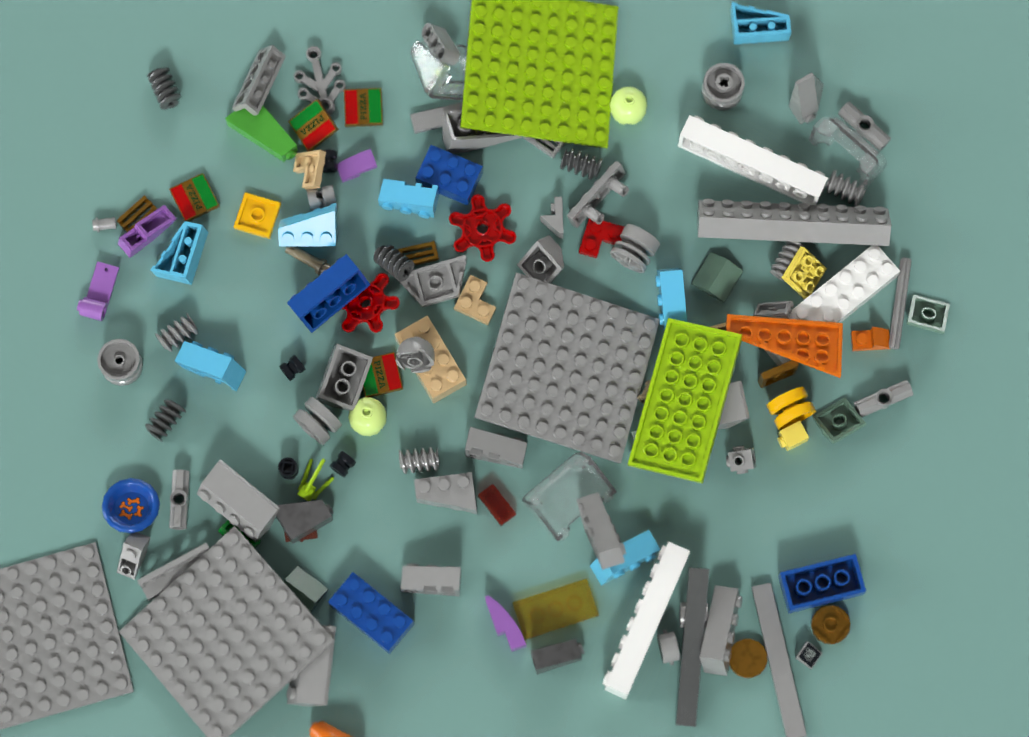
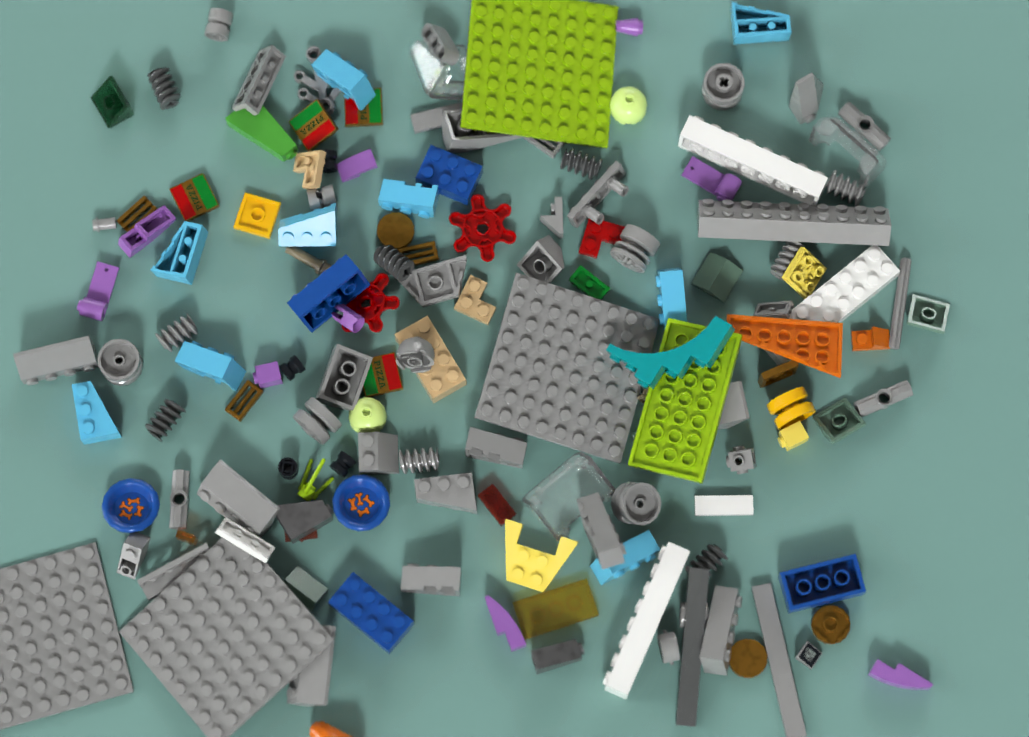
none -> light grey slope [13,336,98,386]
none -> medium azure wedge [71,381,122,445]
none -> clear green slope [91,76,134,128]
none -> clear orange tile [175,530,198,546]
none -> light grey wheel [204,8,233,42]
none -> white tile [215,517,275,563]
none -> pearl gold tile [225,380,263,422]
none -> medium lavender brick [253,361,283,389]
none -> medium azure wedge [312,49,376,111]
none -> medium lavender piece [331,304,365,333]
none -> blue piece [332,474,390,531]
none -> light grey slope [358,432,399,475]
none -> pearl gold tile [377,212,414,249]
none -> light yellow wing [505,519,579,592]
none -> green plate [569,265,610,300]
none -> teal arch [606,316,735,389]
none -> light grey wheel [611,482,661,525]
none -> medium lavender cone [615,18,643,36]
none -> medium lavender door [681,156,742,201]
none -> dark grey piece [685,544,728,577]
none -> white tile [694,495,754,516]
none -> medium lavender slope [868,660,933,690]

